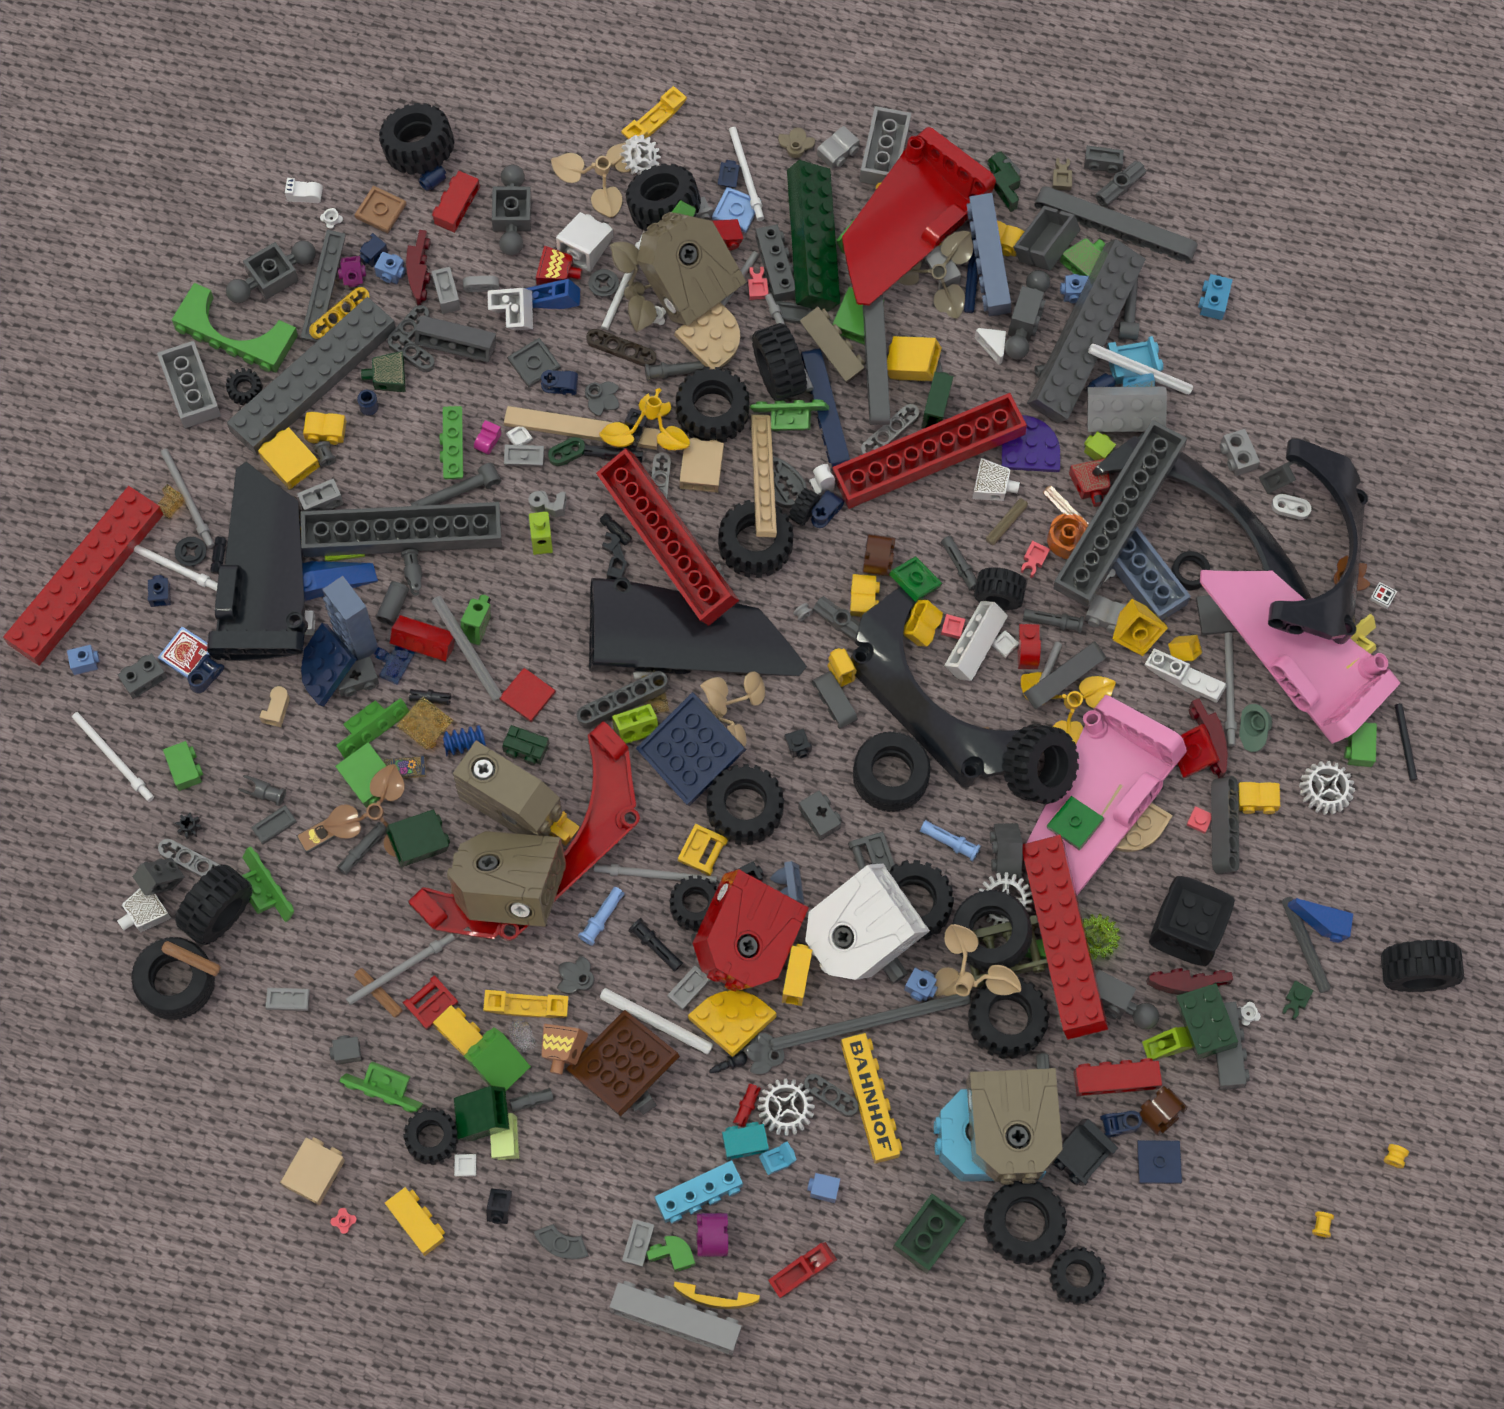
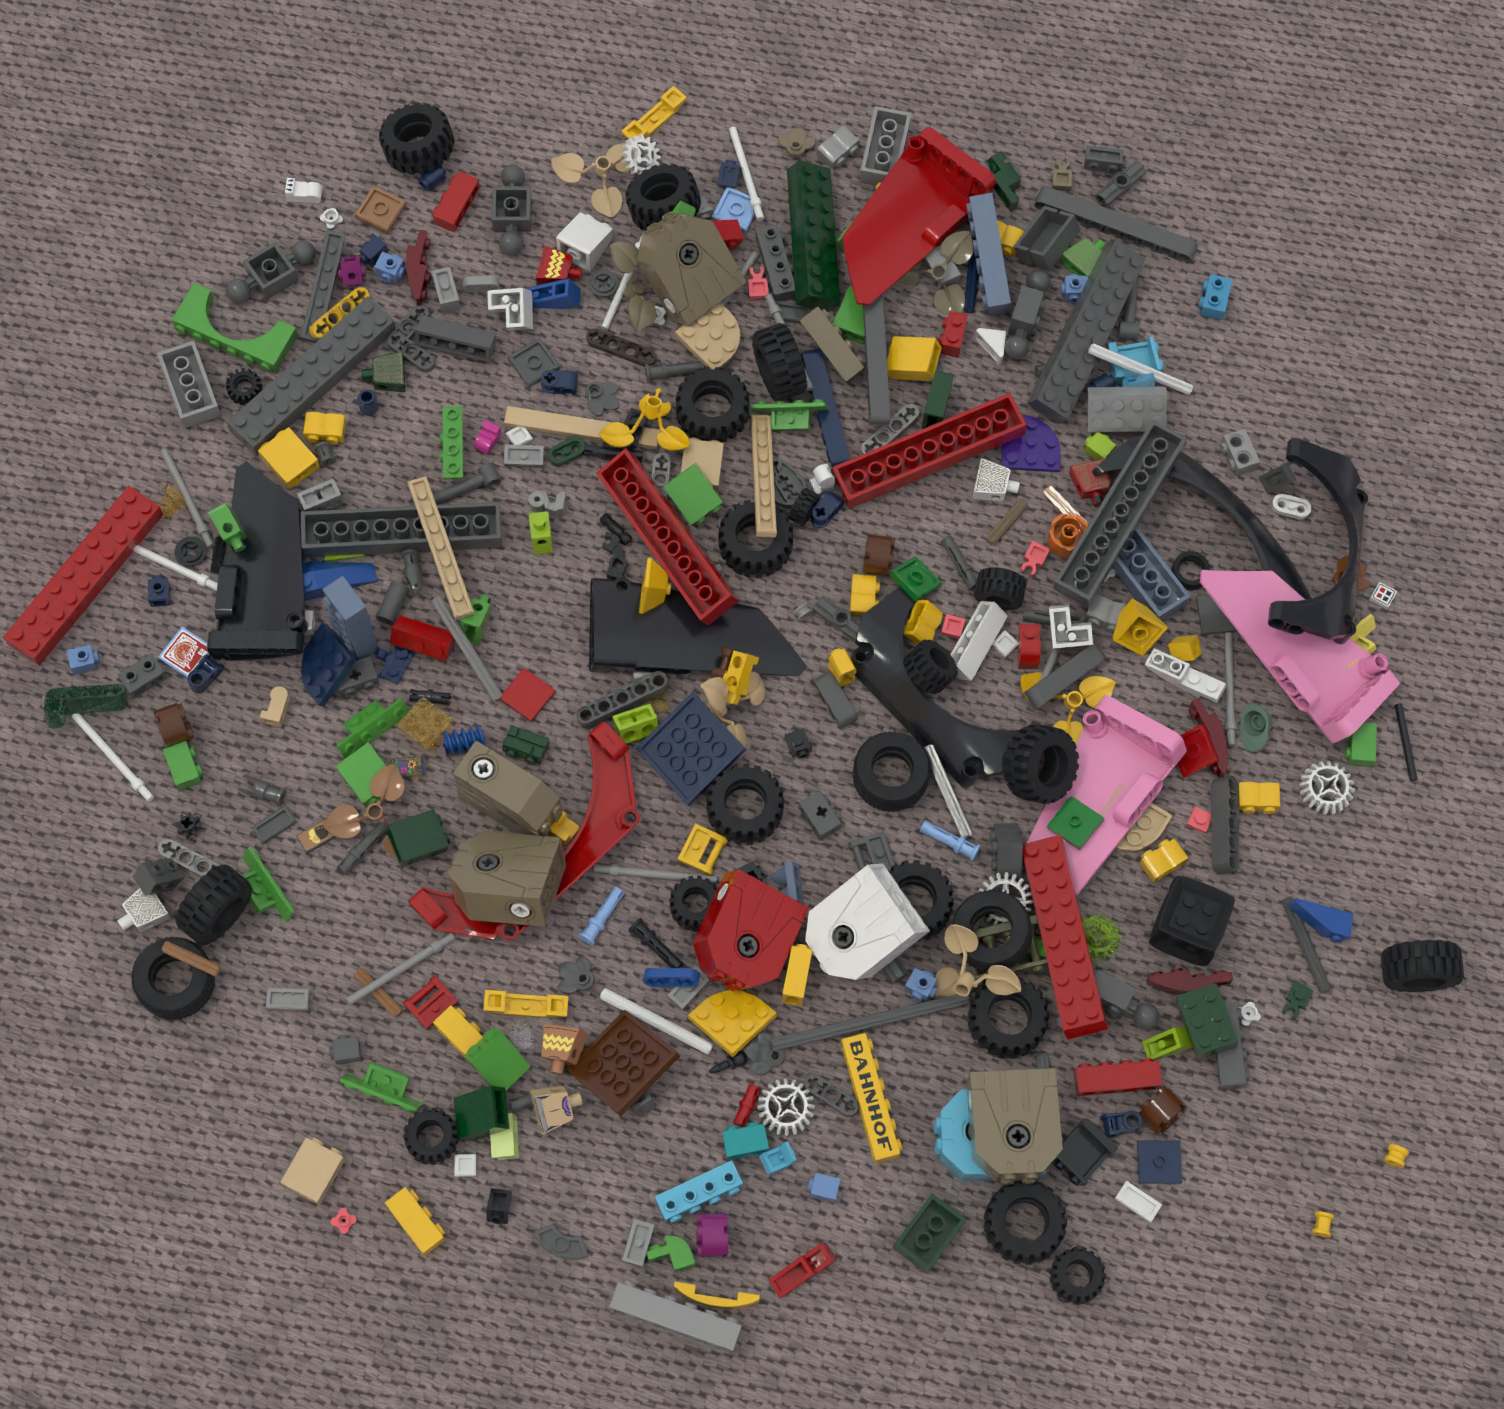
none -> clear green beam [43,684,128,729]
none -> reddish brown brick [153,703,194,748]
none -> bright green torso [208,503,247,552]
none -> tan tile [407,476,474,620]
none -> tan torso [530,1086,583,1134]
none -> yellow slope [639,557,671,614]
none -> blue beam [642,968,701,987]
none -> bright green brick [663,462,724,525]
none -> yellow hips [711,647,759,705]
none -> black tyre [904,639,958,694]
none -> axle [924,745,973,838]
none -> red brick [938,311,968,358]
none -> white brick [1049,604,1093,648]
none -> white tile [1115,1181,1162,1223]
none -> yellow brick [1139,839,1189,883]

